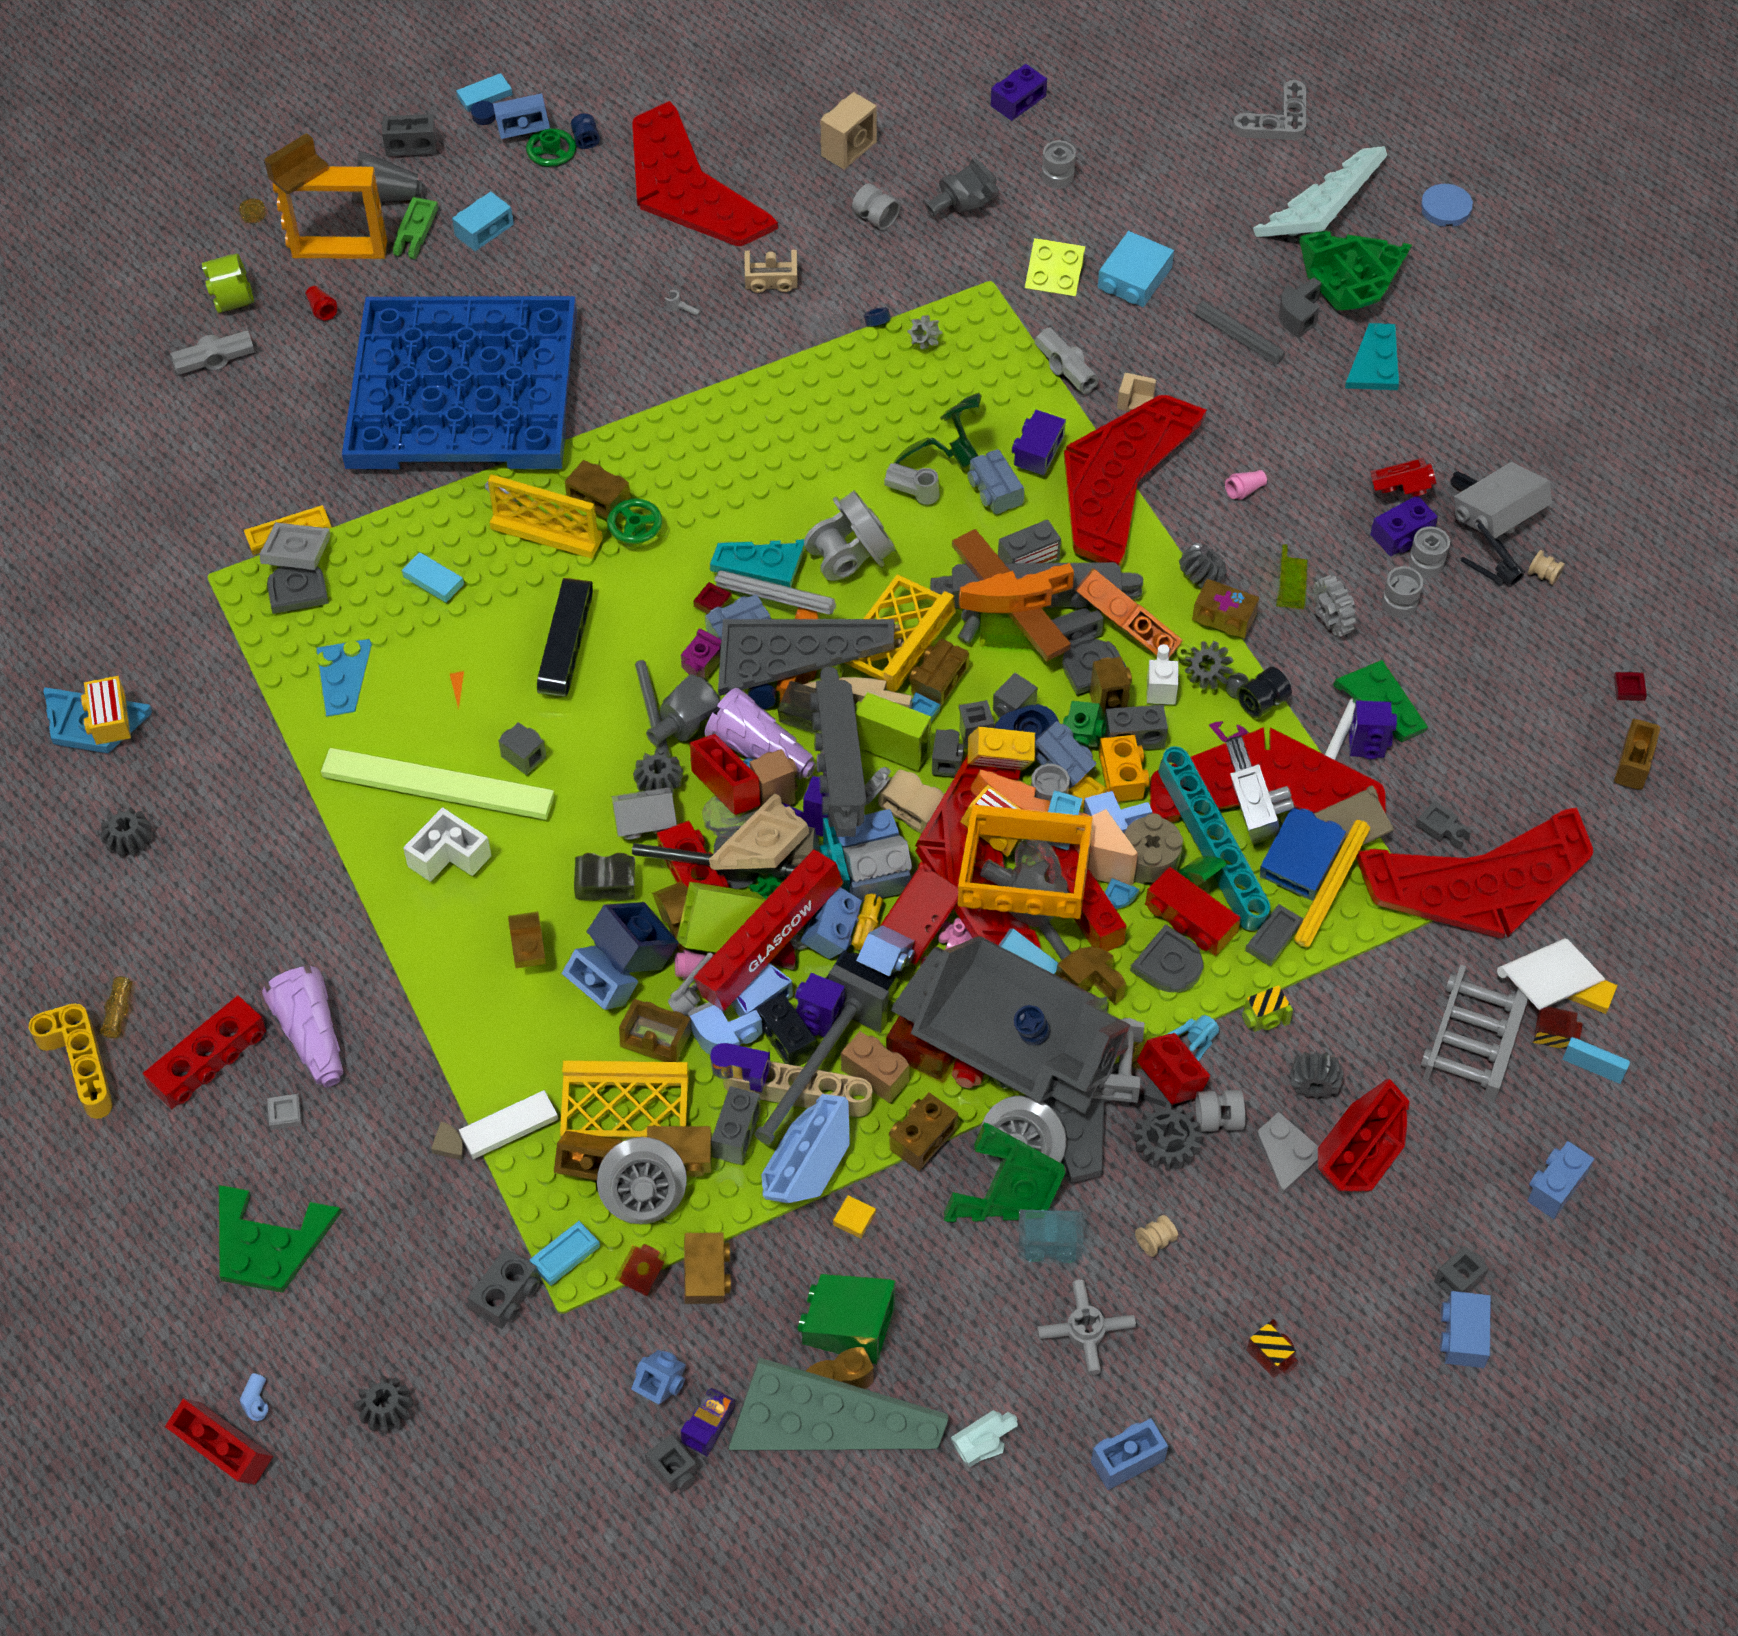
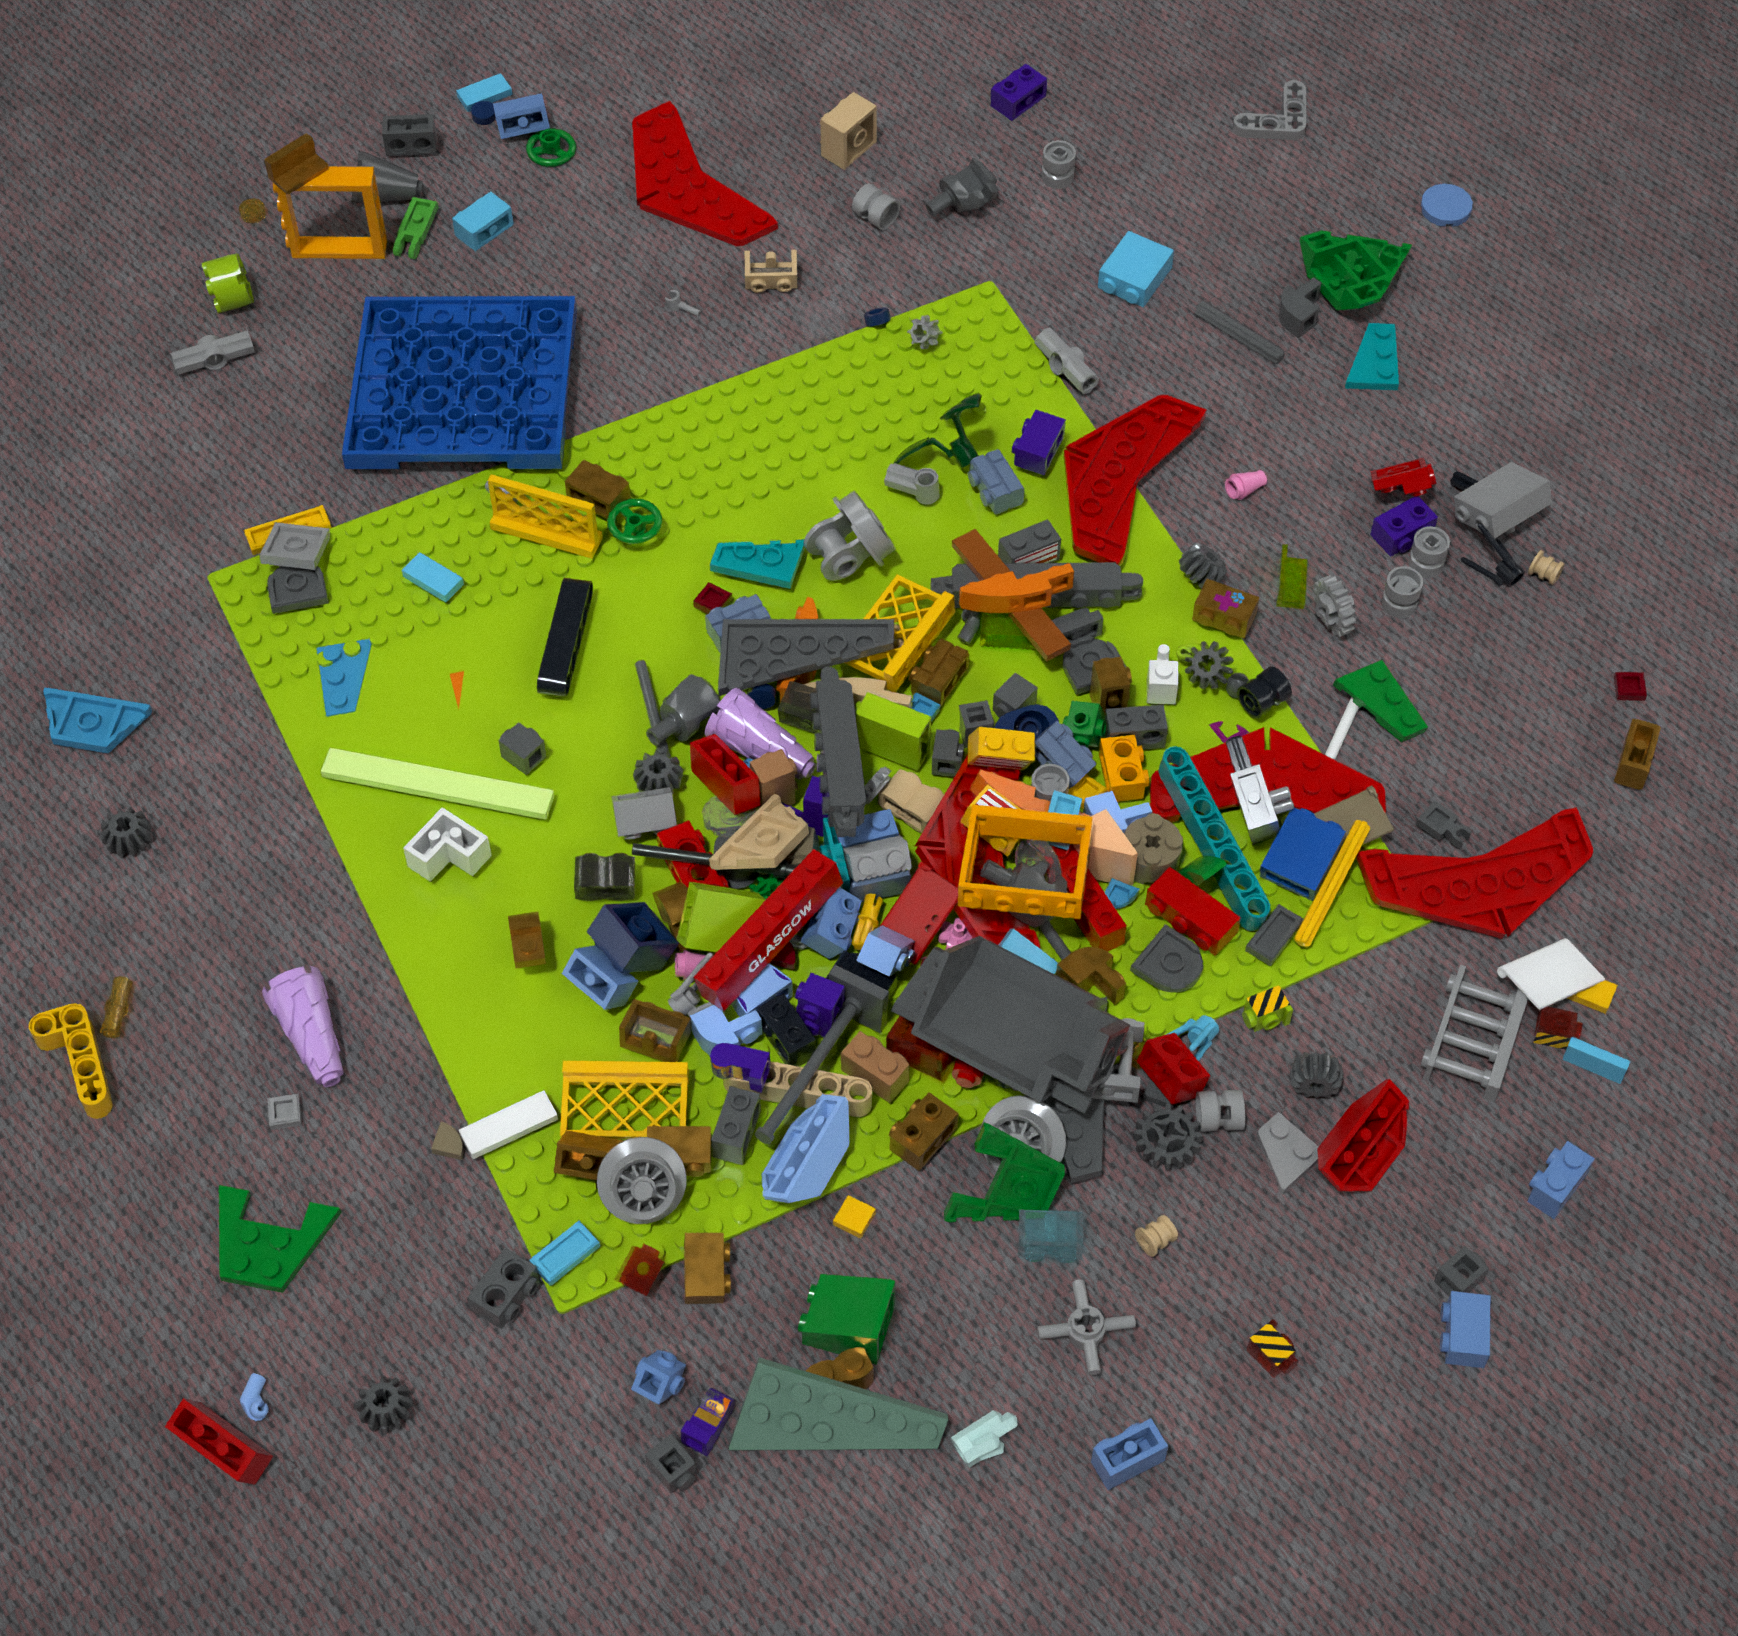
brick [81,676,131,745] -> none
red brick [142,995,266,1110] -> none
red cone [305,286,337,321] -> none
dark blue wheel [570,113,600,149] -> none
magenta brick [681,628,721,679] -> none
light grey axle [715,570,836,615] -> none
dark blue wheel [1013,1005,1050,1045] -> none
neon yellow hinge [1025,238,1085,296] -> none
orange slope [1075,568,1183,657] -> none
tan panel [1117,372,1156,411] -> none
light aqua wing [1253,146,1387,237] -> none
dark purple brick [1349,700,1397,759] -> none

